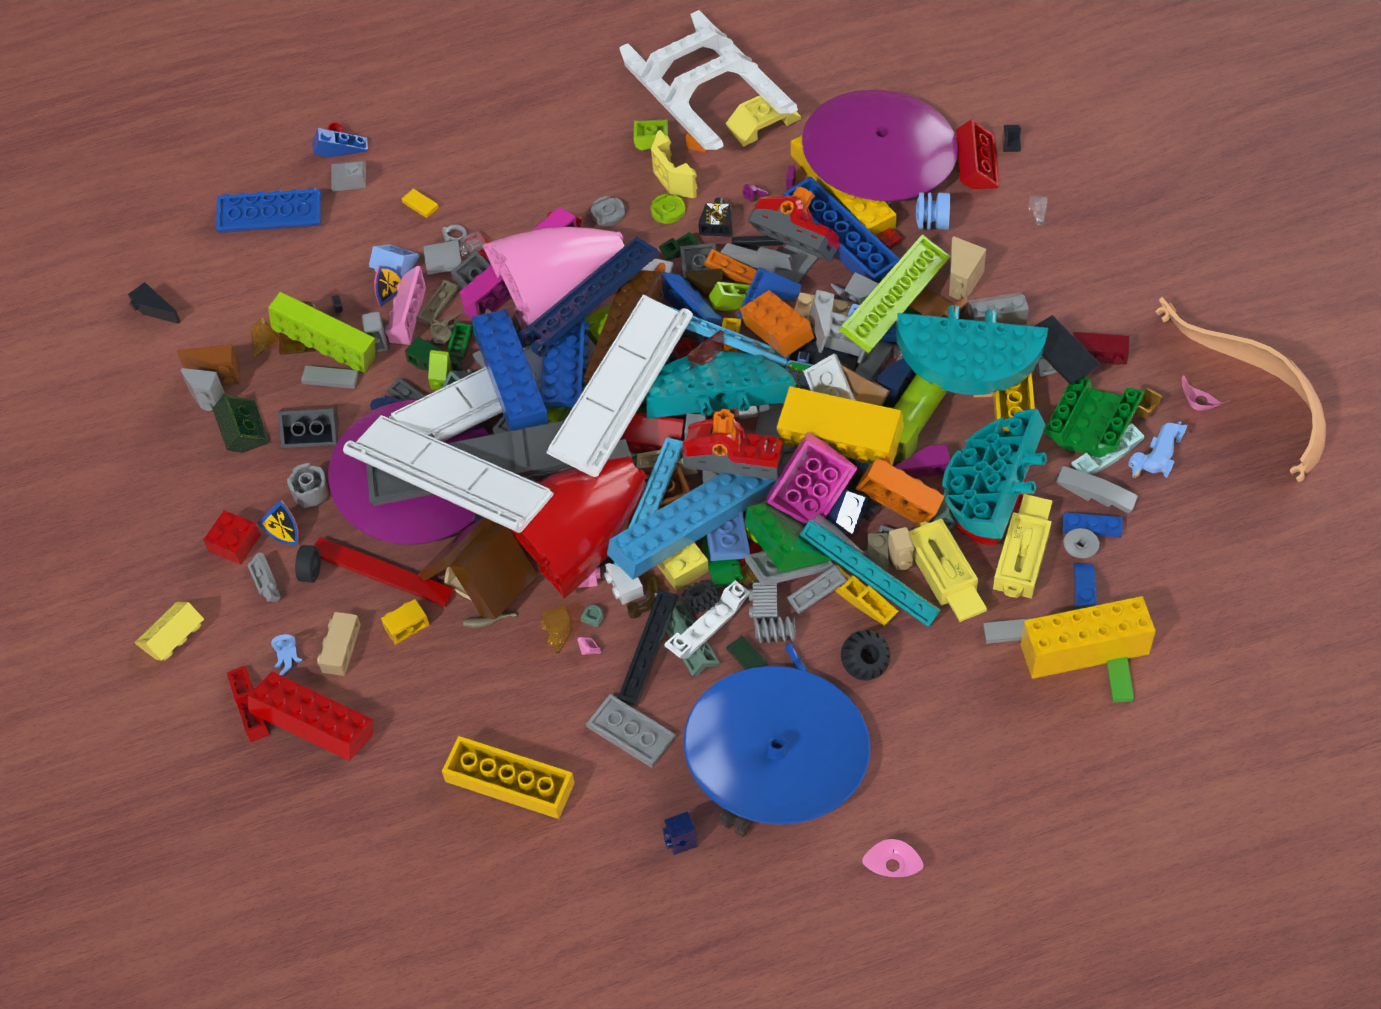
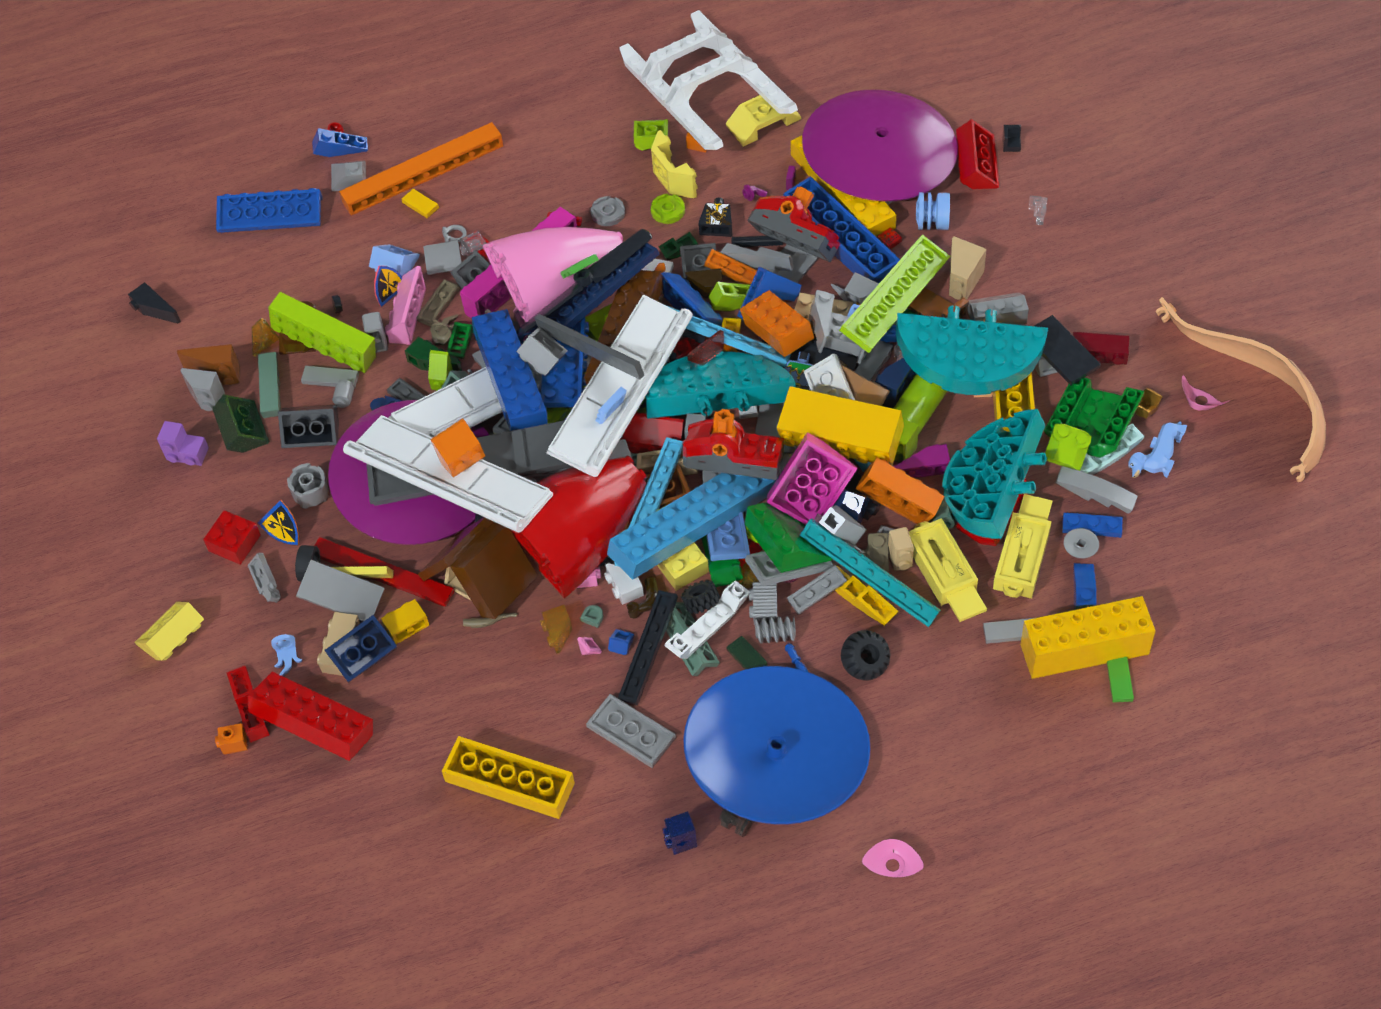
none -> medium lavender brick [157,421,209,466]
none -> orange brick [215,723,248,755]
none -> sand green slope [258,352,281,418]
none -> light grey tile [296,560,384,622]
none -> dark blue slope [324,615,397,683]
none -> light yellow piece [331,566,394,578]
none -> light grey brick [332,379,354,408]
none -> orange brick [339,122,503,216]
none -> orange slope [430,418,485,478]
none -> light grey slope [516,327,568,376]
none -> black piece [518,229,652,333]
none -> dark grey tile [535,314,644,380]
none -> bright green tile [560,254,599,279]
none -> light blue tile [595,387,627,424]
none -> blue slope [608,629,634,655]
none -> light grey slope [819,505,867,545]
none -> lime slope [1045,424,1092,471]

